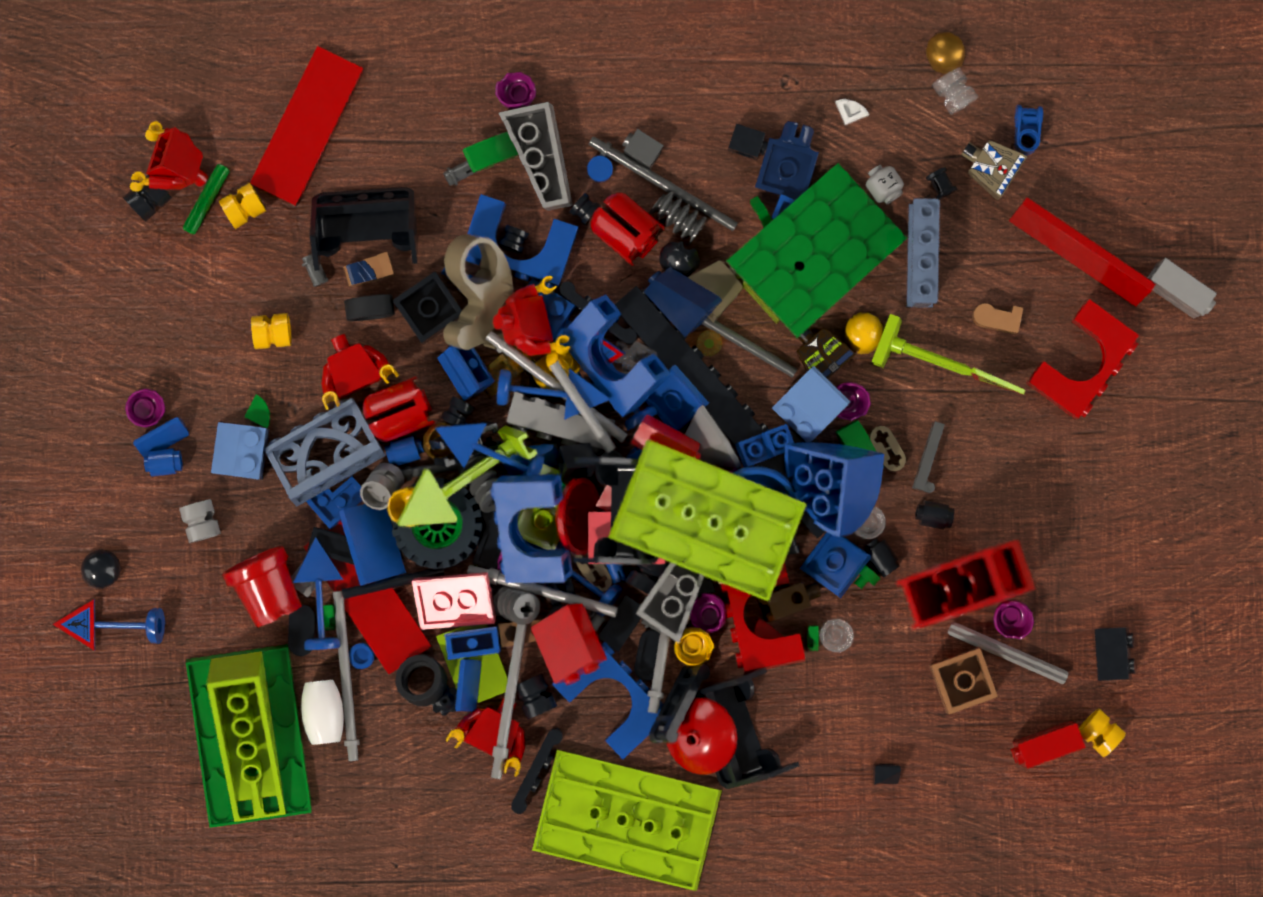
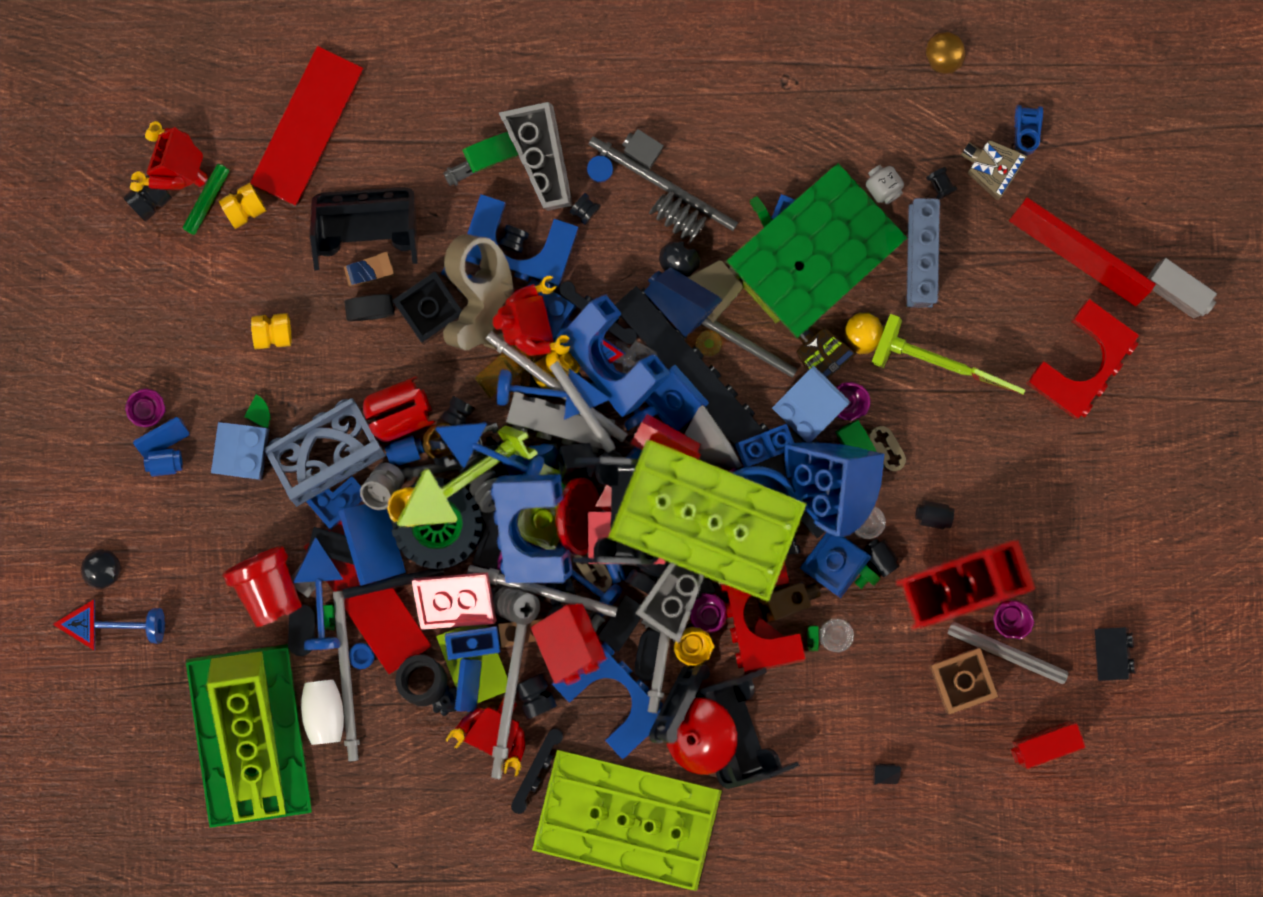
light grey wheel [179,499,221,543] -> none
dark grey pin [302,254,329,287] -> none
red torso [321,334,399,410] -> none
blue brick [437,346,495,401] -> none
magenta hair [495,72,536,110] -> none
red cylinder [590,192,665,266] -> none
black brick [728,123,768,160] -> none
dark blue plate [755,121,819,200] -> none
white tile [835,99,869,125] -> none
dark grey hinge [912,421,945,493] -> none
clear wheel [932,67,979,115] -> none
medium nougat leg [972,304,1023,335] -> none
yellow wheel [1079,708,1126,757] -> none

